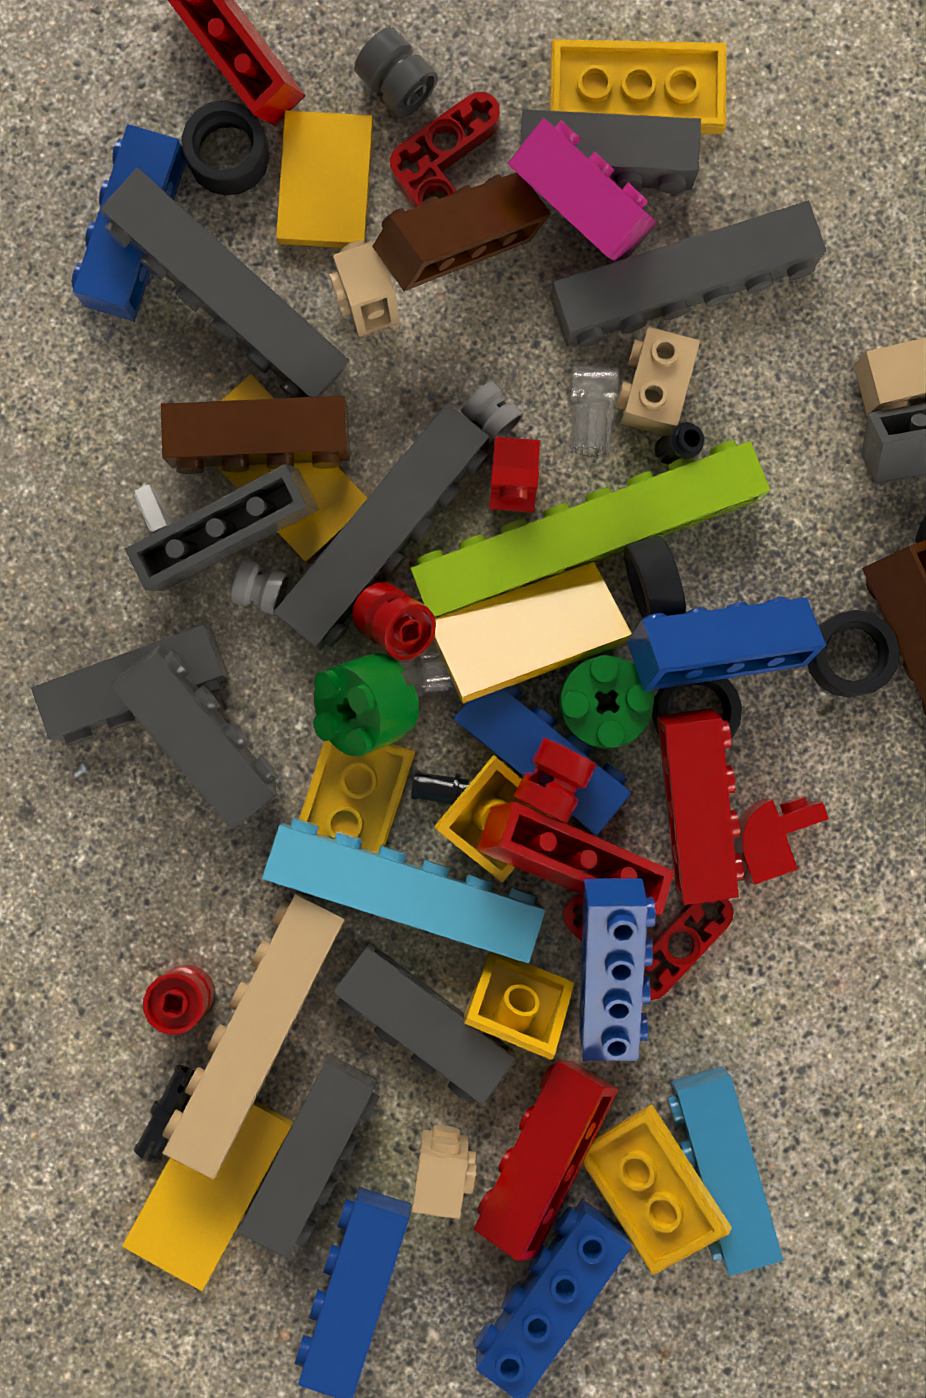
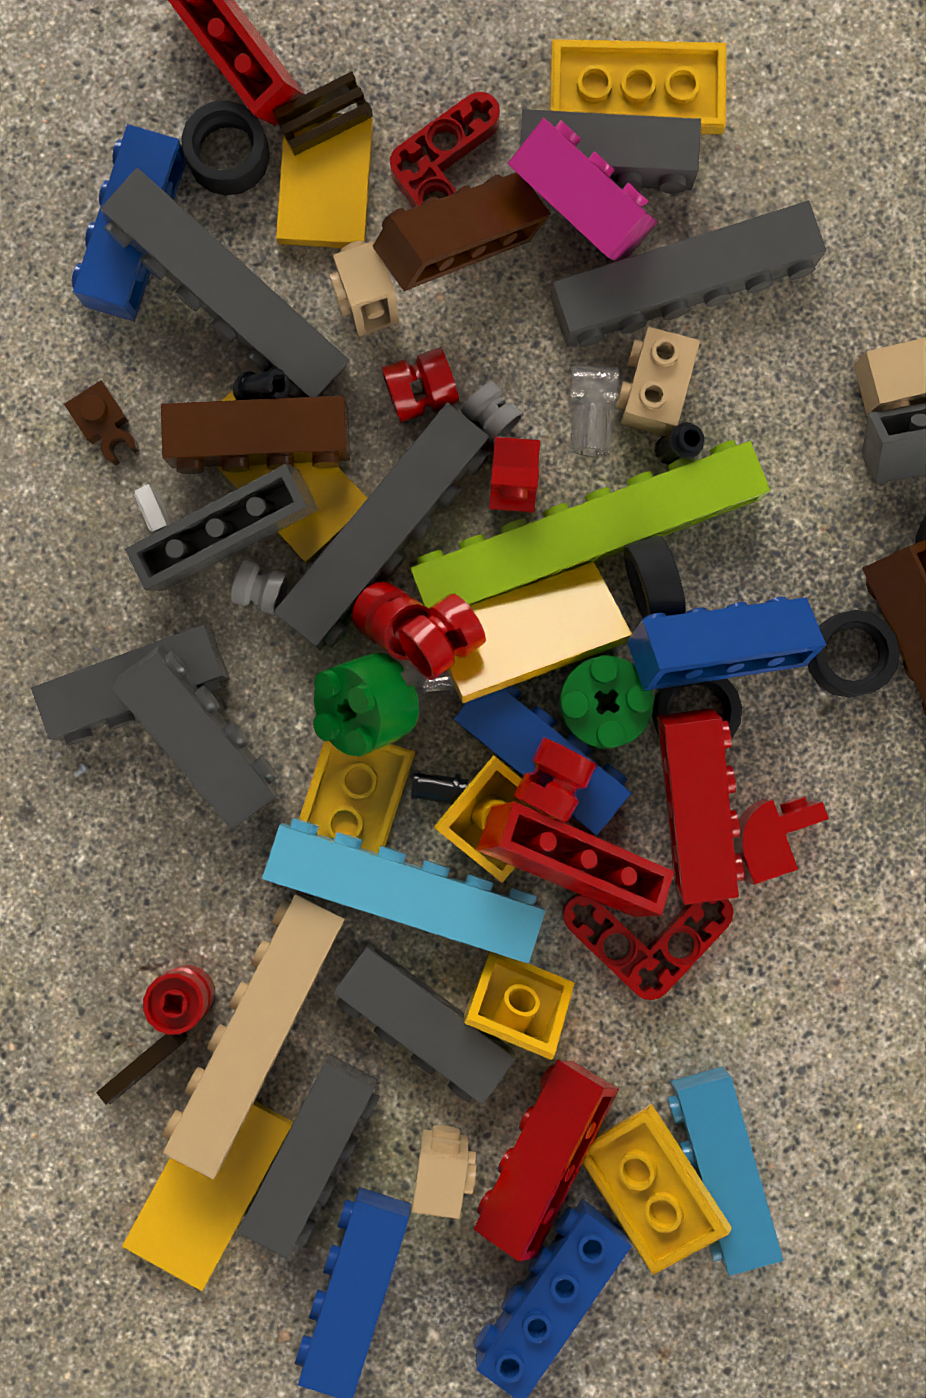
black pin [134,1065,195,1163] -> none
dark grey wheel [354,27,438,119] -> none
blue brick [579,878,655,1061] -> none
none -> reddish brown plate [64,380,139,466]
none -> dark brown tile [96,1032,188,1105]
none -> black pin [233,369,290,400]
none -> dark brown tile [273,71,373,156]
none -> red wheel [381,347,460,423]
none -> red wheel [397,594,486,680]

